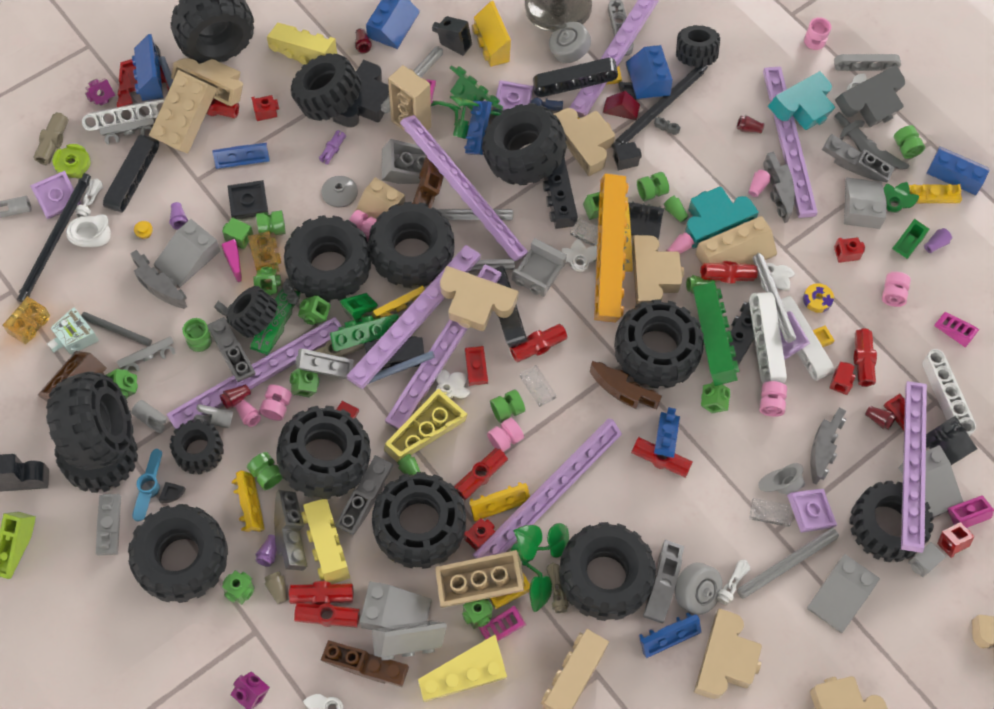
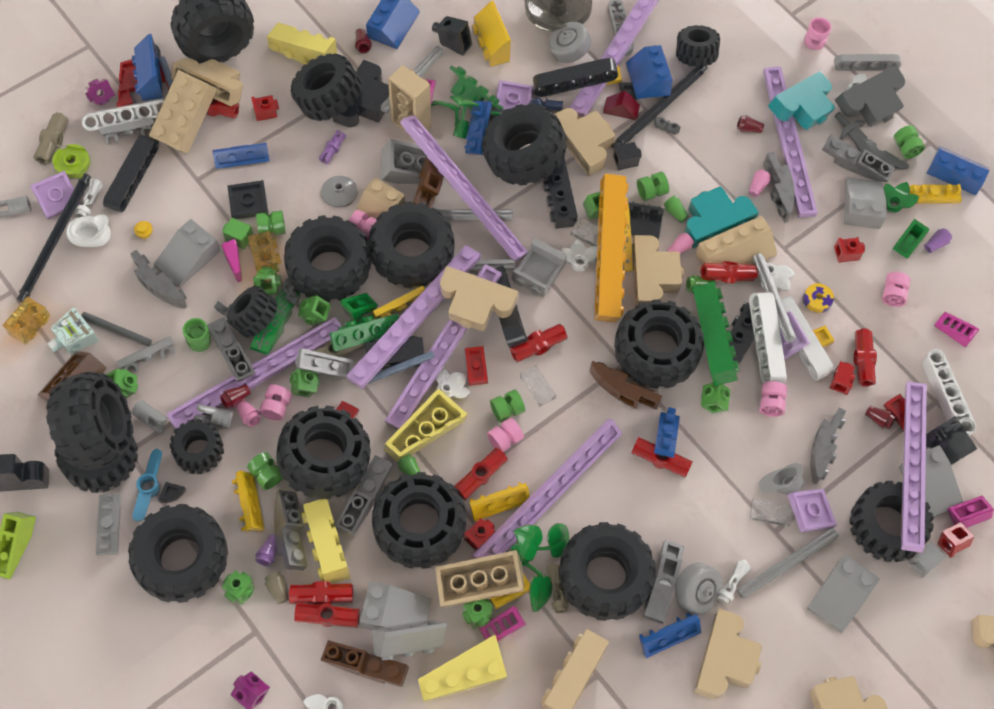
medium lavender cone [169,202,188,230] -> none

